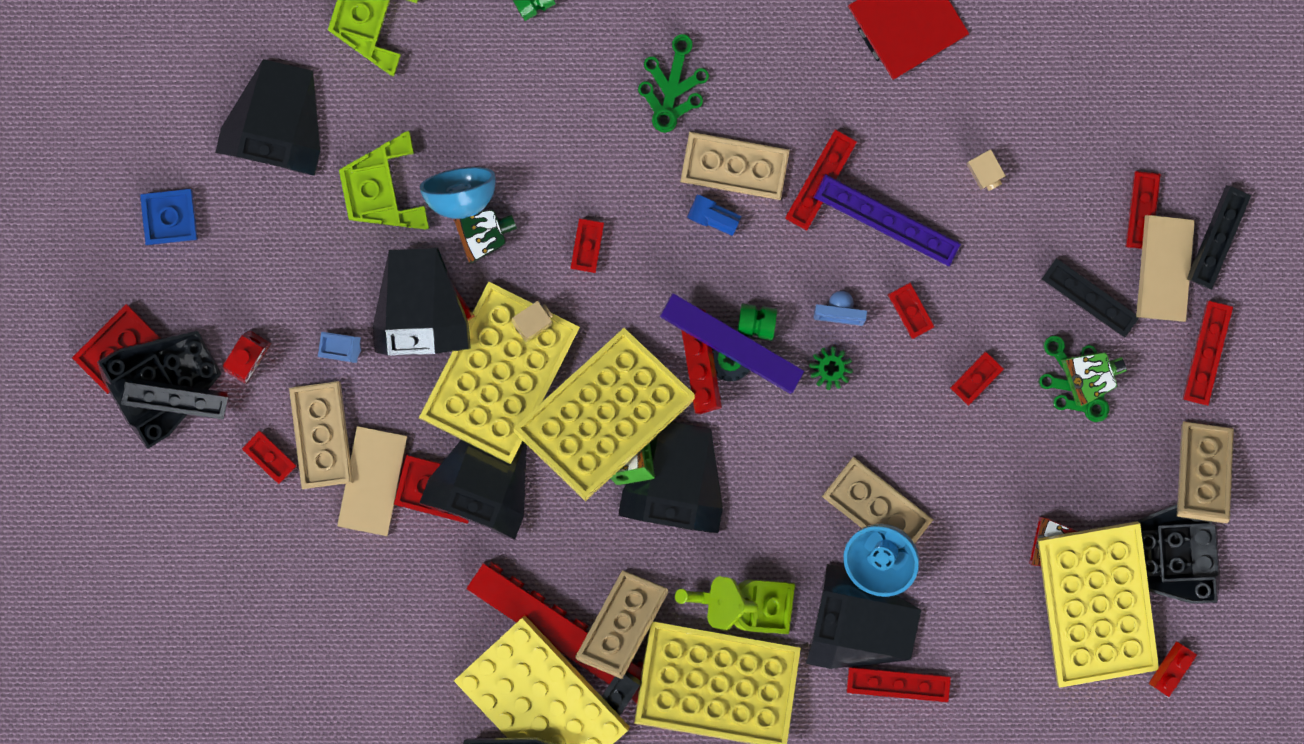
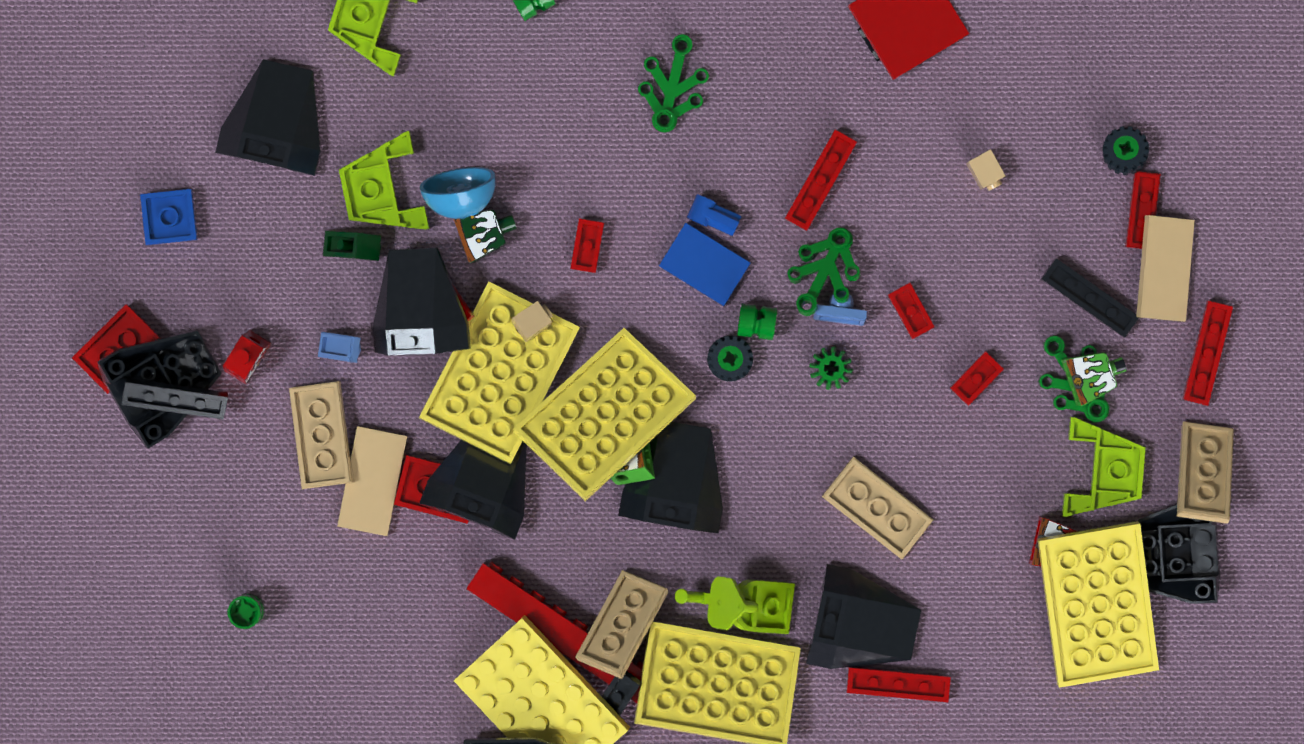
red plate [242,430,297,484] -> none
dark purple tile [659,293,804,394] -> none
tan tile [680,132,790,200] -> none
red plate [681,309,722,414] -> none
dark purple tile [813,175,961,267] -> none
dark azure piece [844,523,919,597] -> none
red plate [1148,641,1197,697] -> none
black plate [1187,185,1251,290] -> none
none -> green wheel [227,593,265,629]
none -> dark green slope [323,231,381,261]
none -> blue tile [659,223,750,306]
none -> green plant [787,228,860,316]
none -> lime wing [1062,417,1146,517]
none -> black wheel [1103,126,1149,175]

